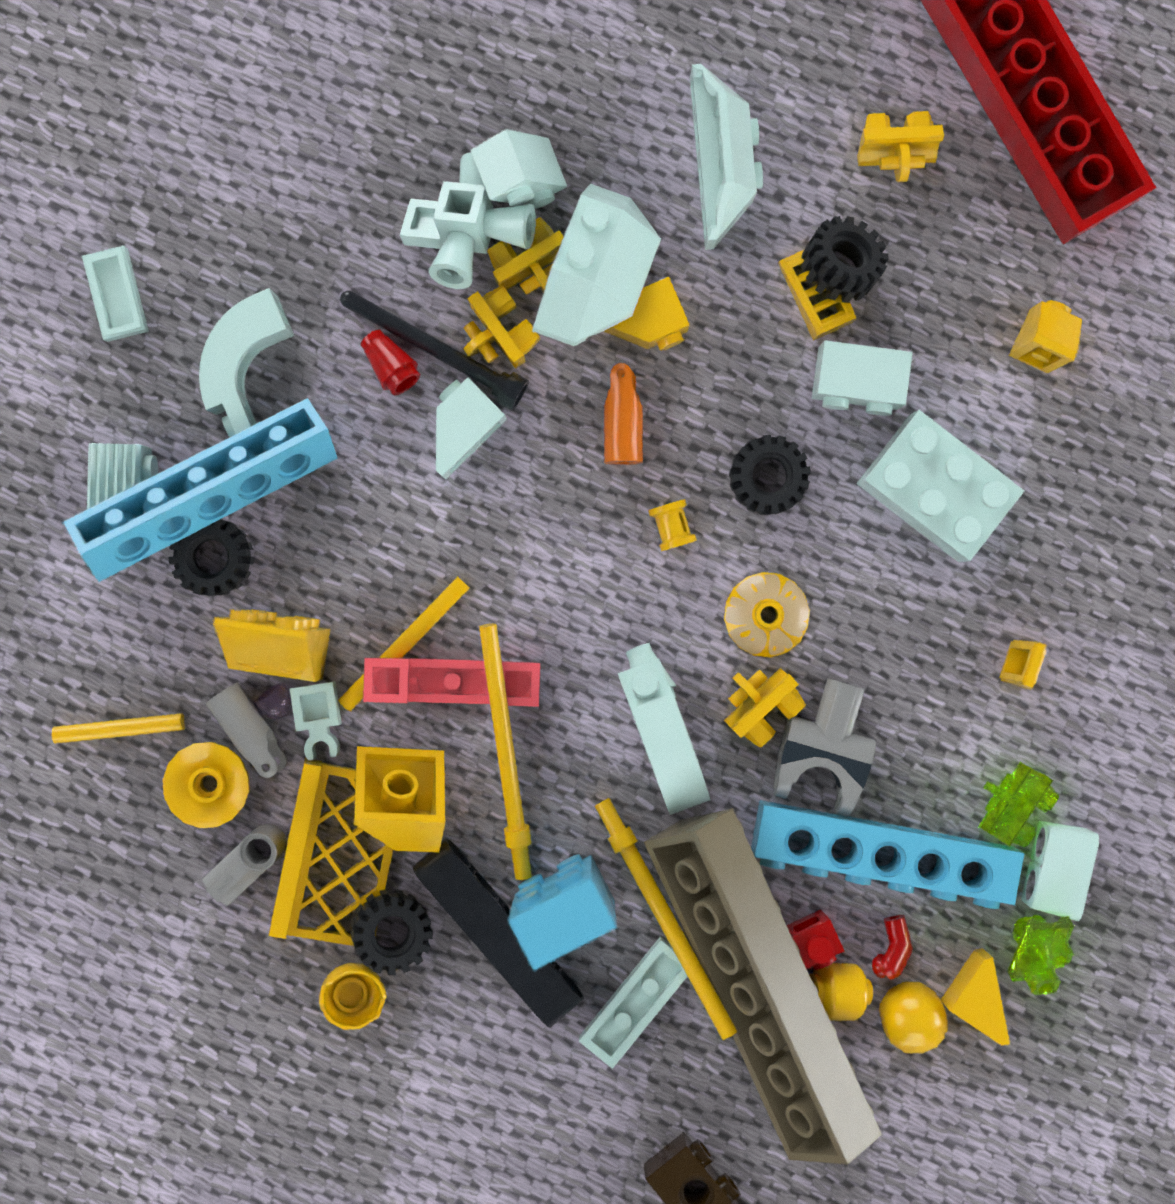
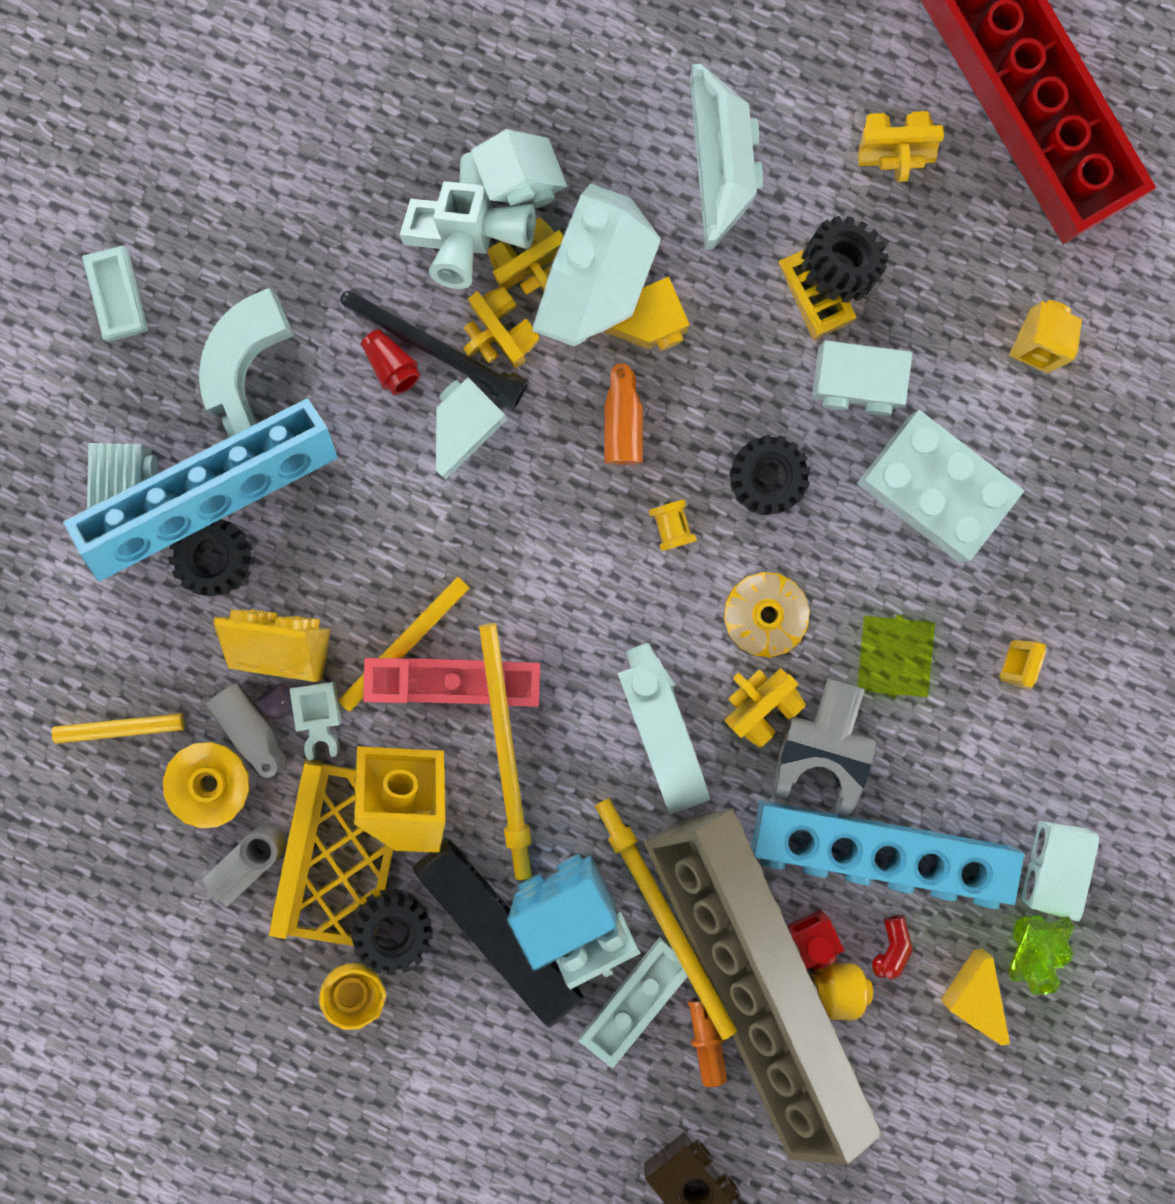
yellow hair [879,982,948,1053] -> none
clear neon green hips [978,762,1059,847] -> none
none -> light aqua hips [556,912,640,989]
none -> orange axle [688,998,727,1087]
none -> clear neon green piece [857,615,935,698]

